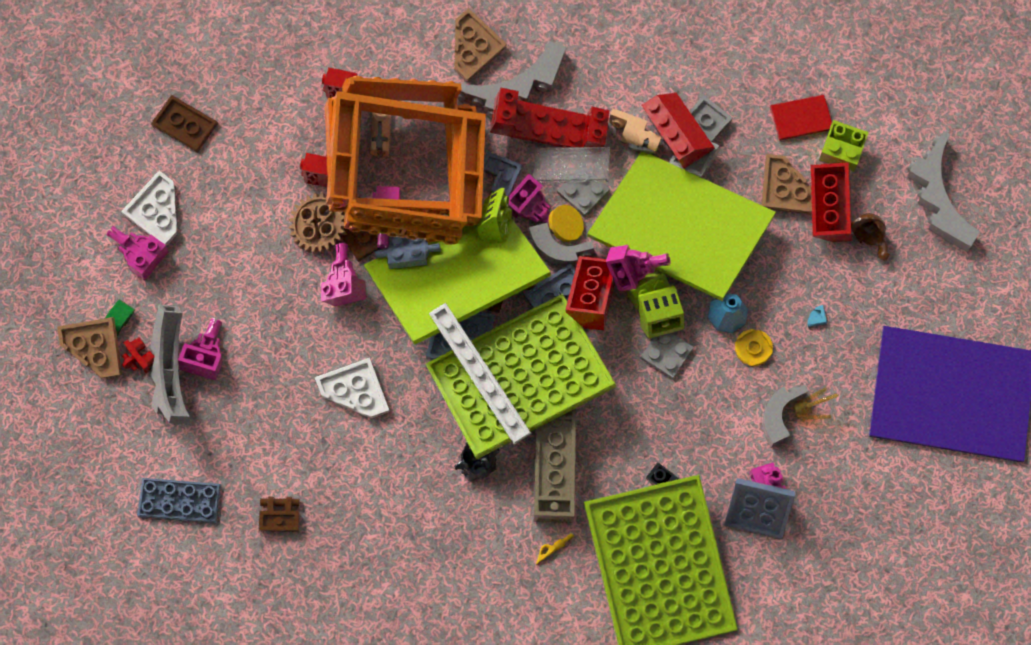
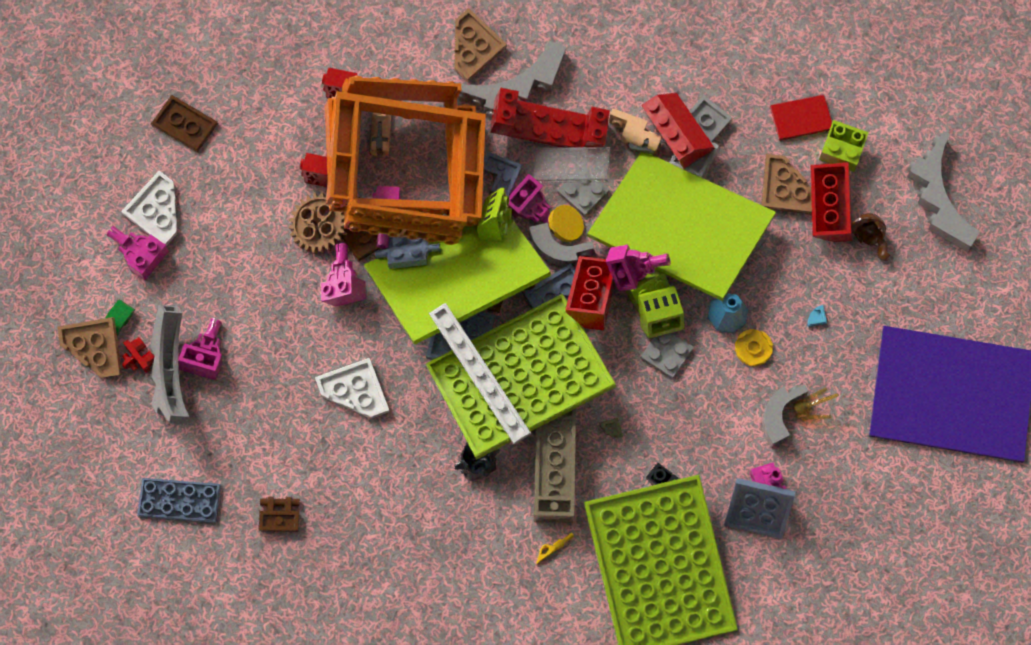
none -> olive tile [599,418,623,438]

